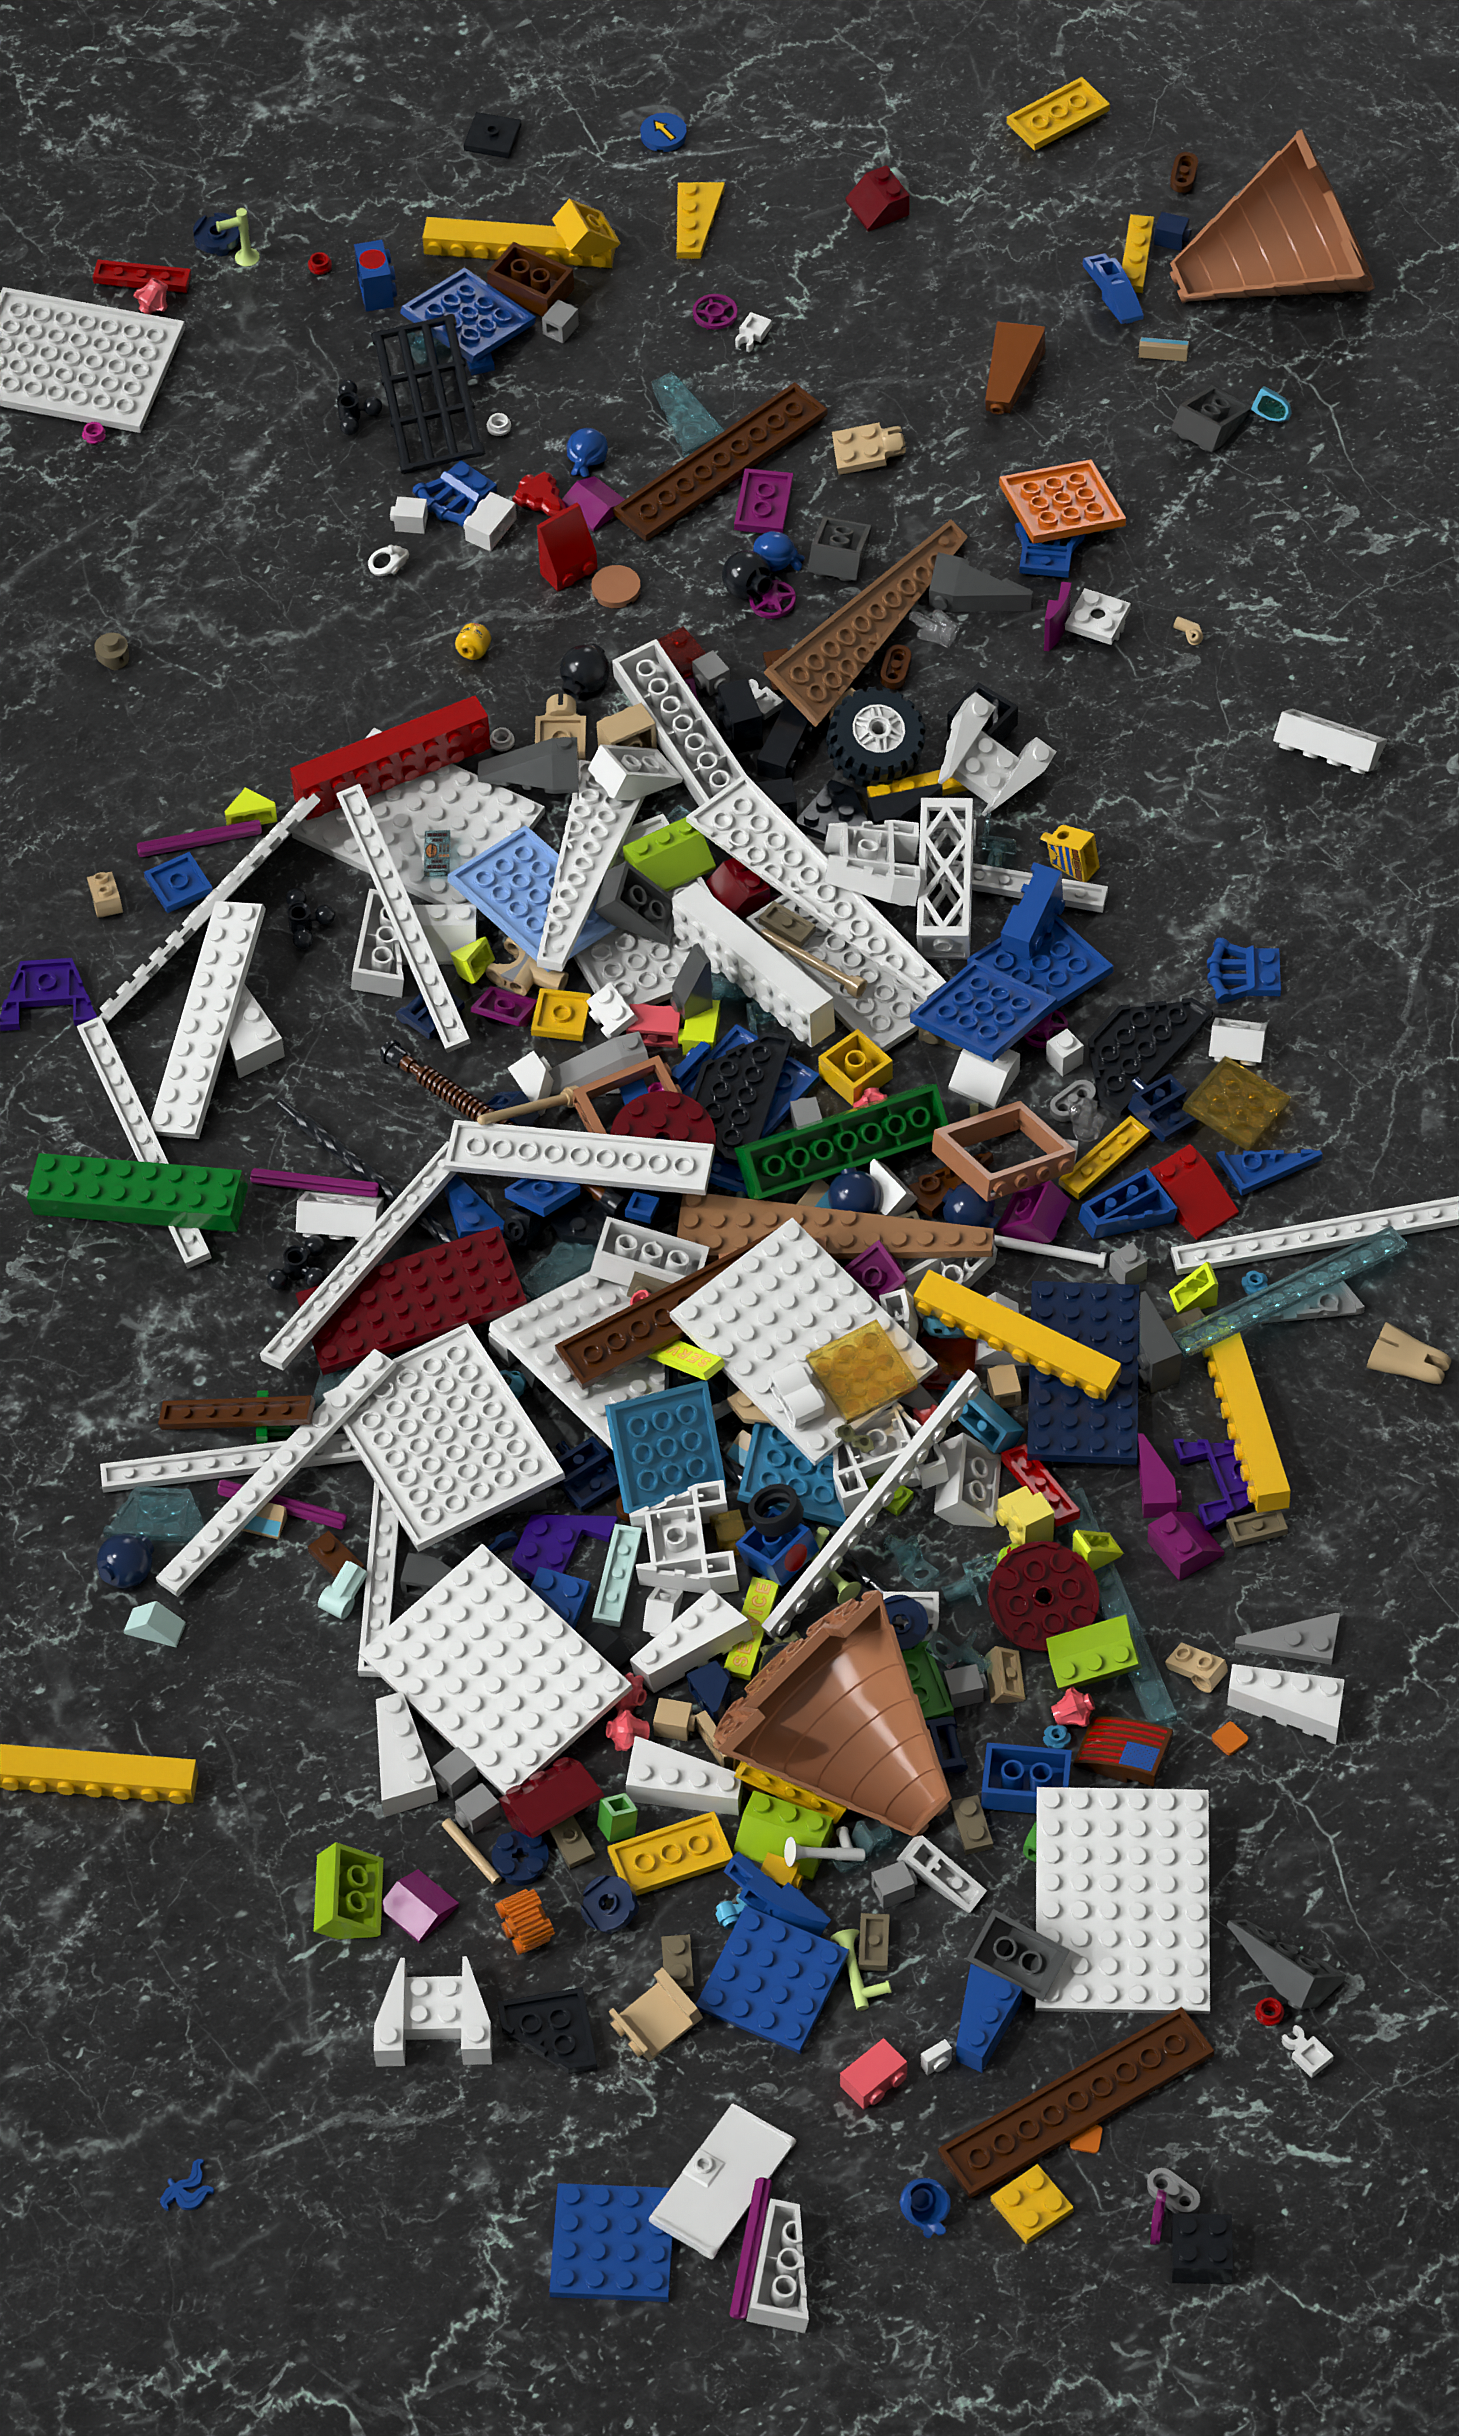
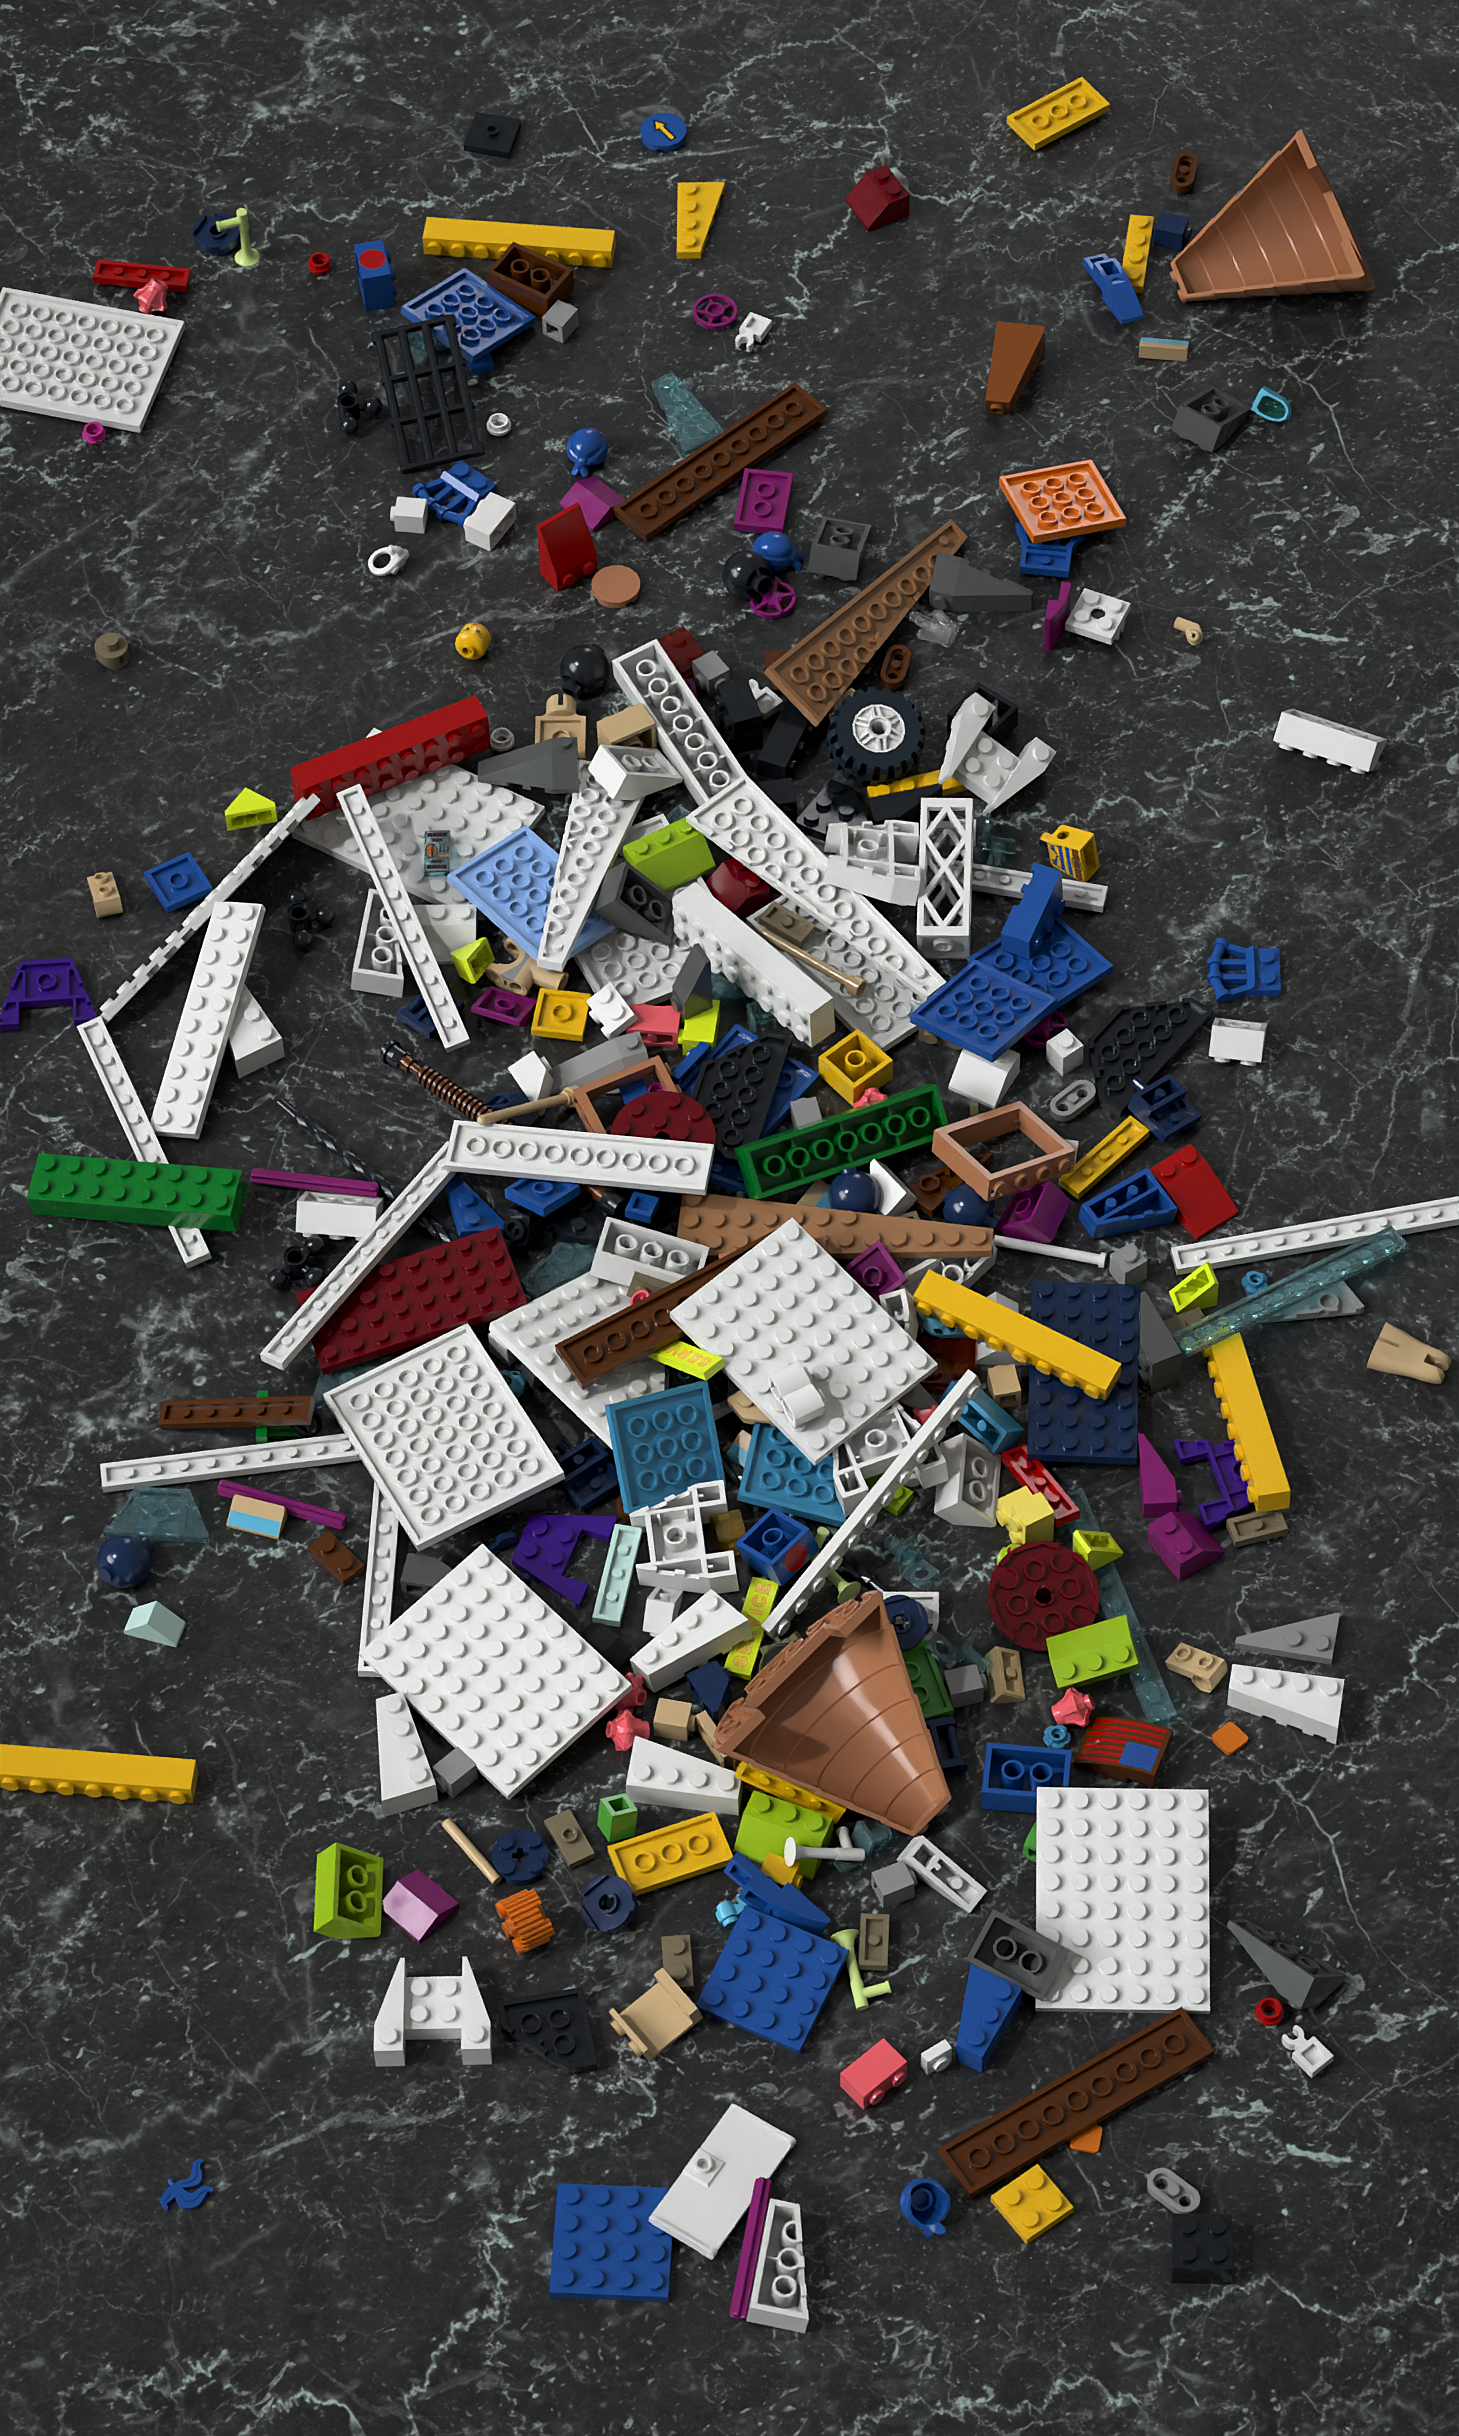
magenta axle [137,819,262,857] -> none
white plate [156,1349,396,1597] -> none
light aqua piece [318,1561,368,1620] -> none
light grey brick [455,1783,501,1835] -> none
dark red slope [499,1757,604,1838] -> none
red rock [512,471,566,517] -> none
blue plate [530,1567,592,1630] -> none
yellow slope [552,199,621,257] -> none
black tyre [748,1484,804,1537] -> none
clear yellow plate [805,1319,919,1425] -> none
tan plate [832,422,906,475] -> none
olive piece [834,1424,875,1453] -> none
clear light blue bracket [941,1553,996,1606] -> none
dark tan plate [950,1795,993,1855] -> none
clear rock [1068,1097,1107,1143] -> none
magenta wheel [1150,2189,1167,2245] -> none
clear yellow plate [1182,1056,1291,1151] -> none
blue wing [1216,1149,1323,1196] -> none

